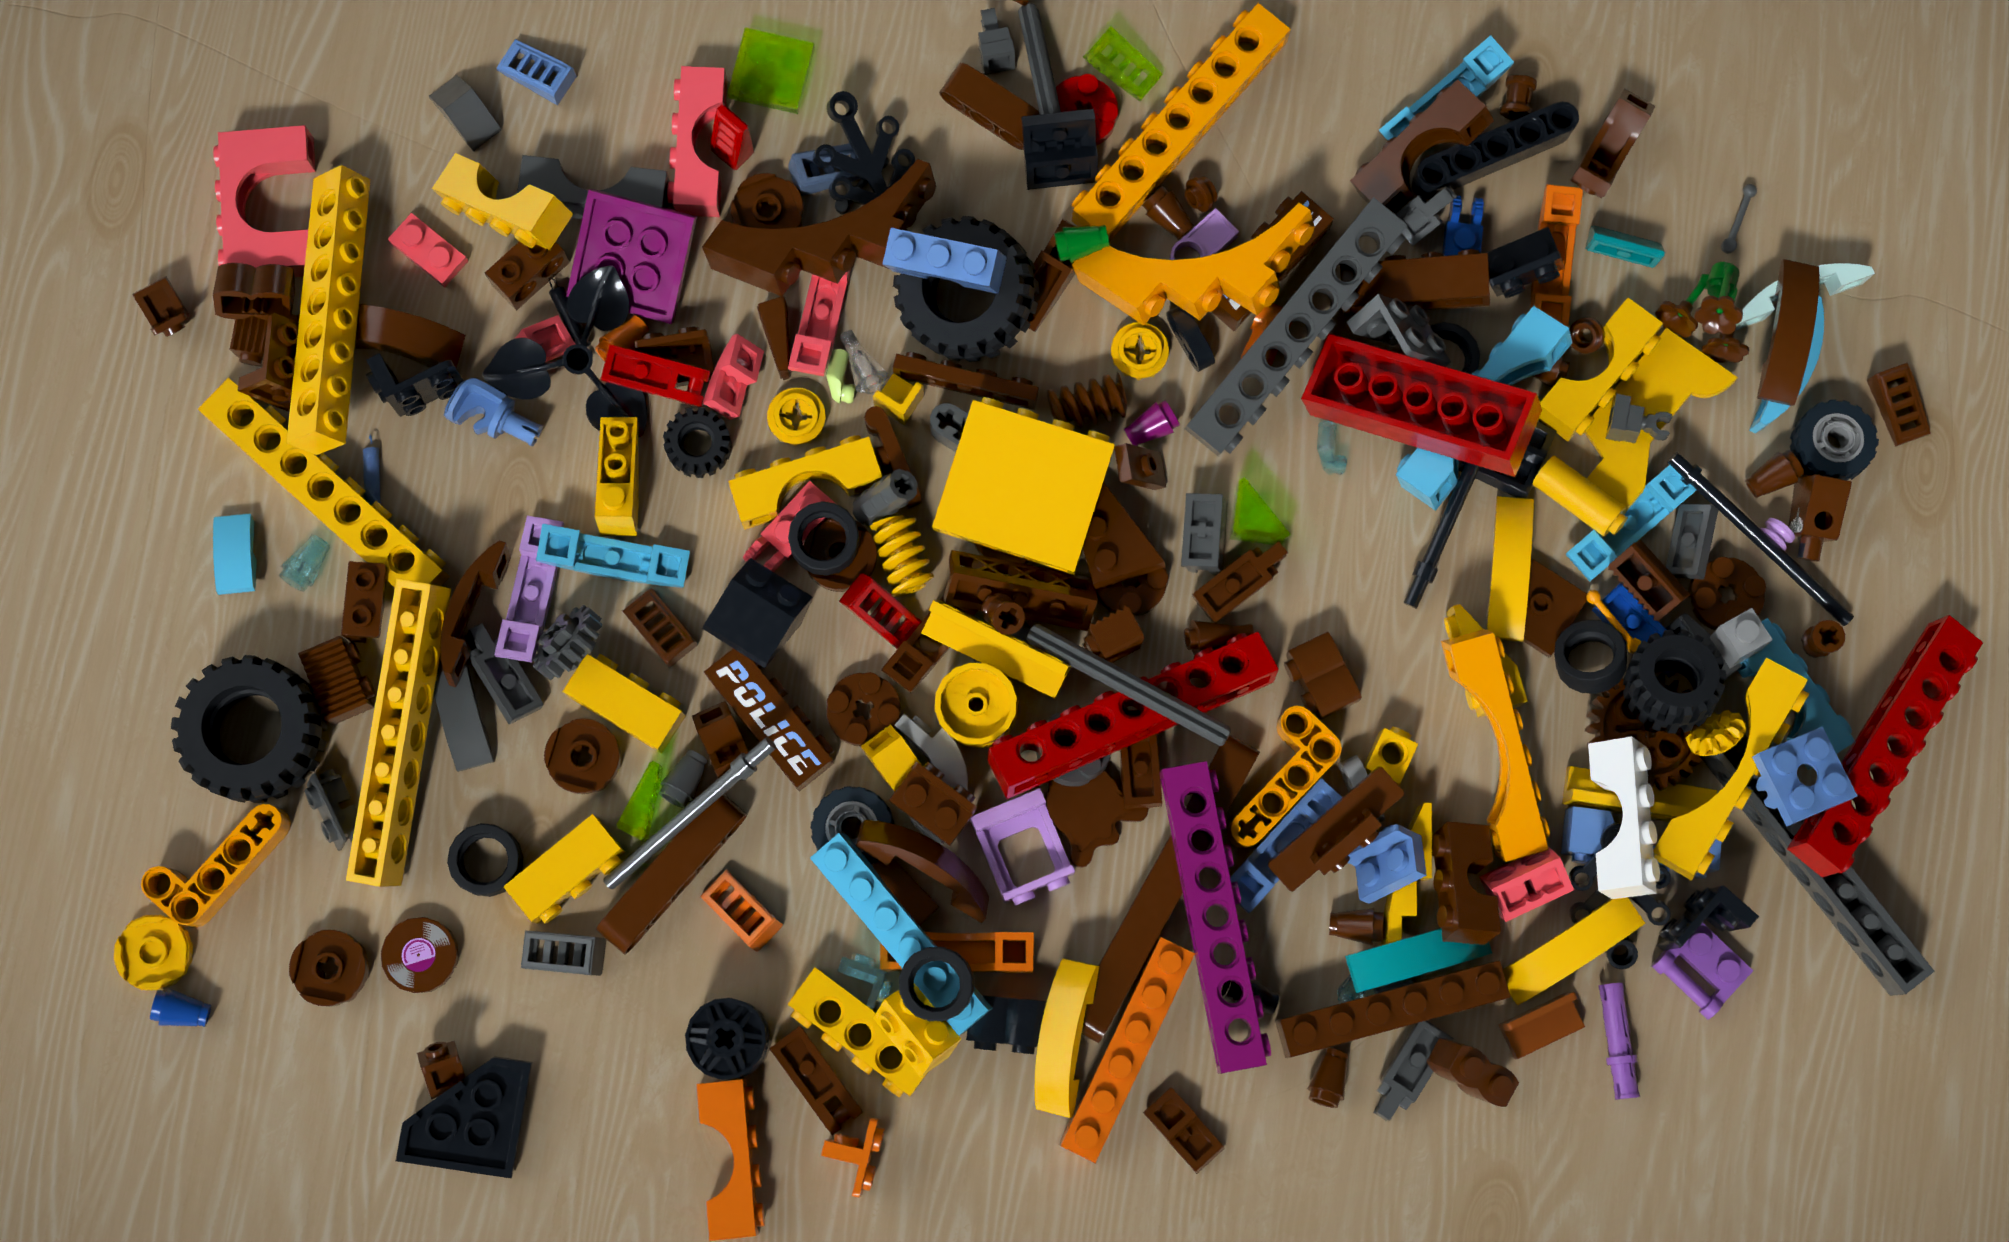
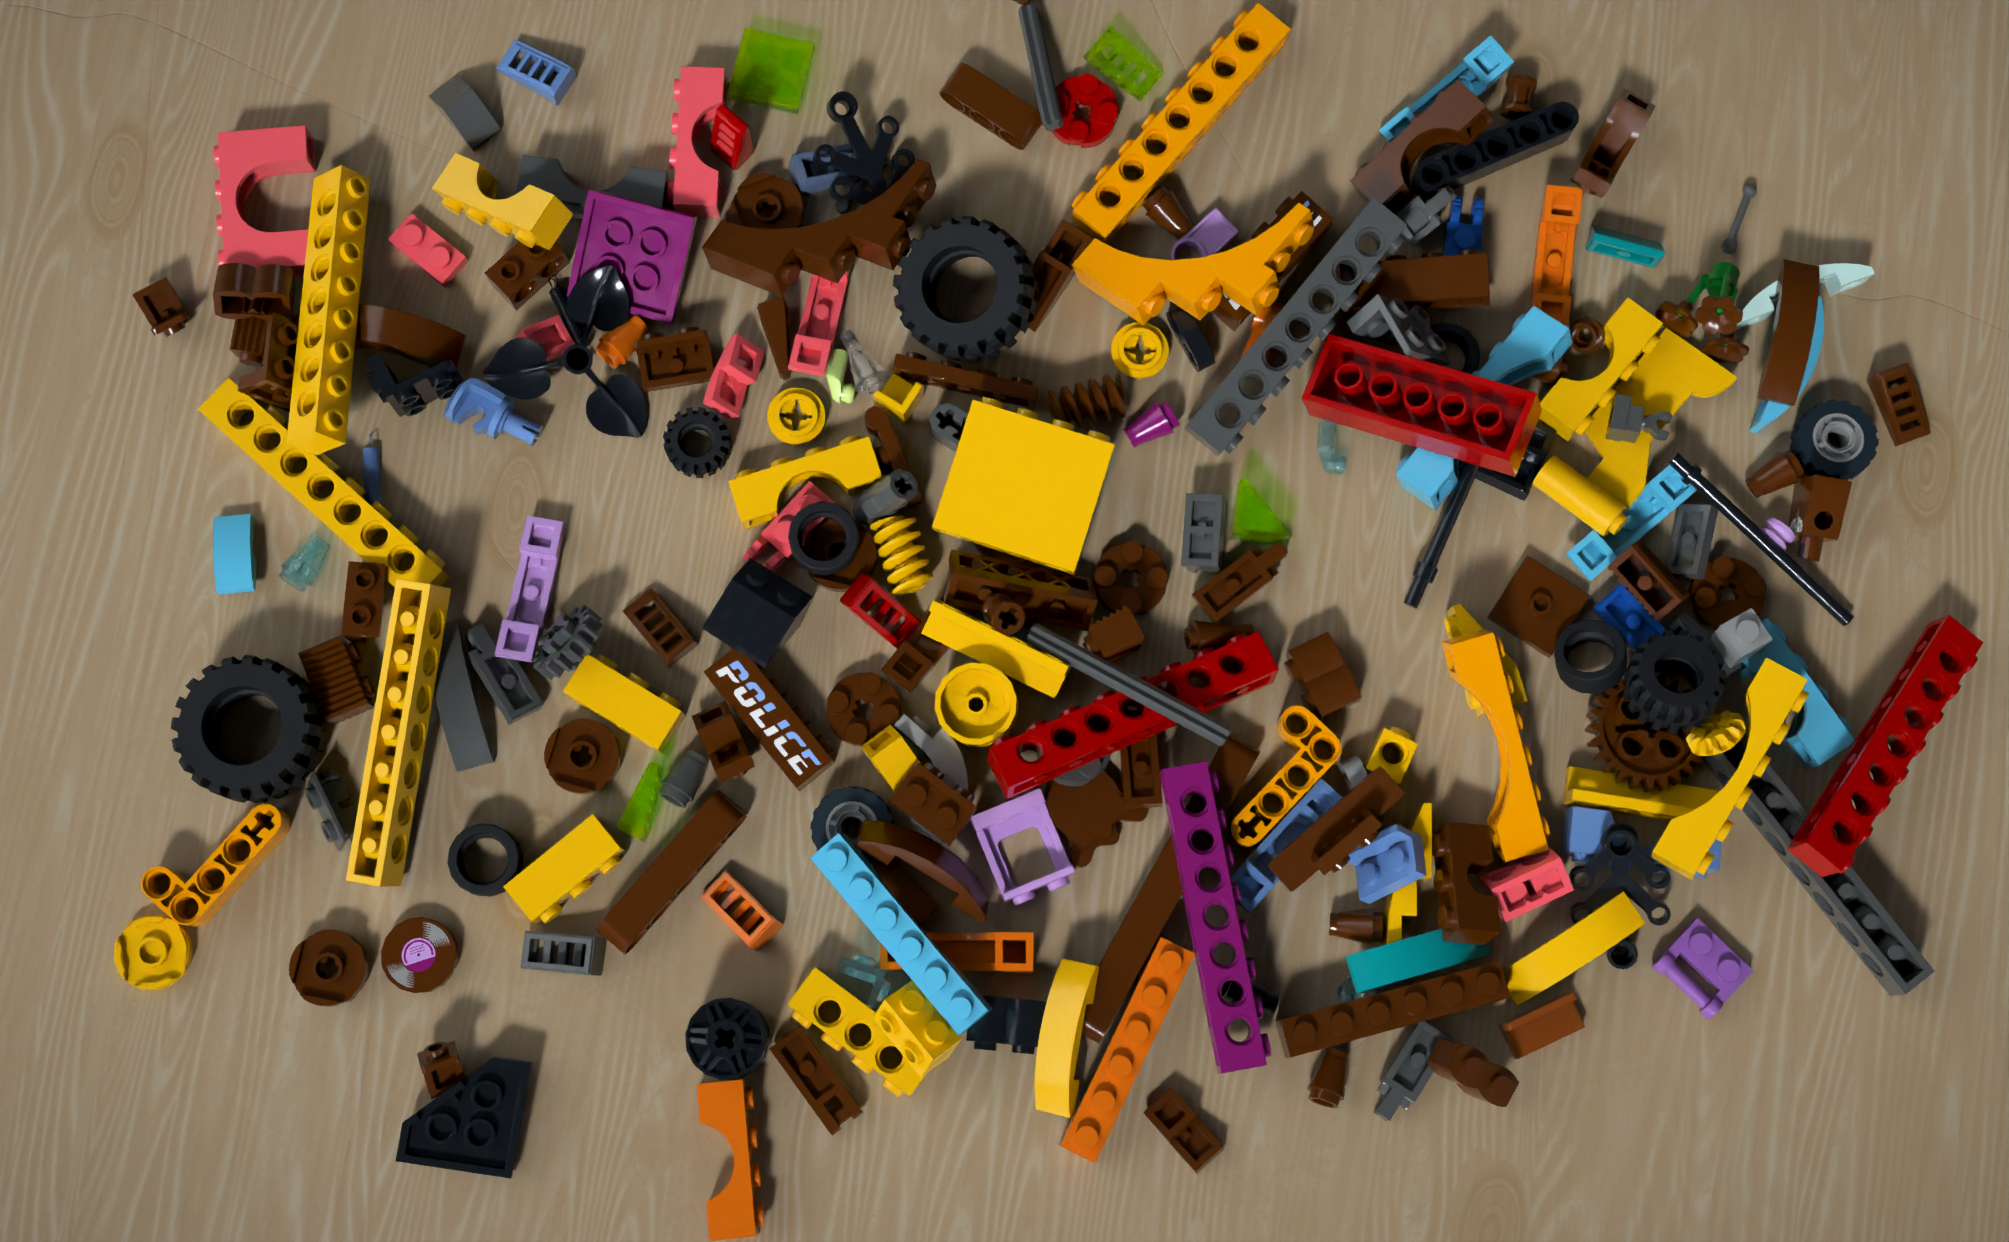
blue cone [150,988,211,1027] -> none
reddish brown slope [440,540,511,688] -> none
medium azure slope [536,524,690,588] -> none
yellow slope [595,417,639,536] -> none
red plate [600,344,711,407] -> none
dark grey bar [603,737,776,890] -> none
orange bracket [821,1117,885,1198] -> none
medium blue arch [882,228,1007,294] -> none
black tyre [899,947,974,1021] -> none
dark grey piece [978,8,1015,75] -> none
black slope [1021,109,1098,190] -> none
green cone [1054,225,1110,263] -> none
reddish brown wing [1083,482,1166,589] -> none
reddish brown plate [1114,443,1166,490] -> none
reddish brown plate [1185,176,1218,212] -> none
black bracket [1486,227,1565,298] -> none
yellow slope [1486,496,1534,642] -> none
light orange hinge [1586,590,1641,654] -> none
white arch [1588,736,1660,899] -> none
medium lavender pin [1598,983,1640,1100] -> none
black bracket [1656,885,1759,951] -> none
medium blue piece [1752,727,1857,827] -> none
reddish brown bush [1801,620,1845,658] -> none

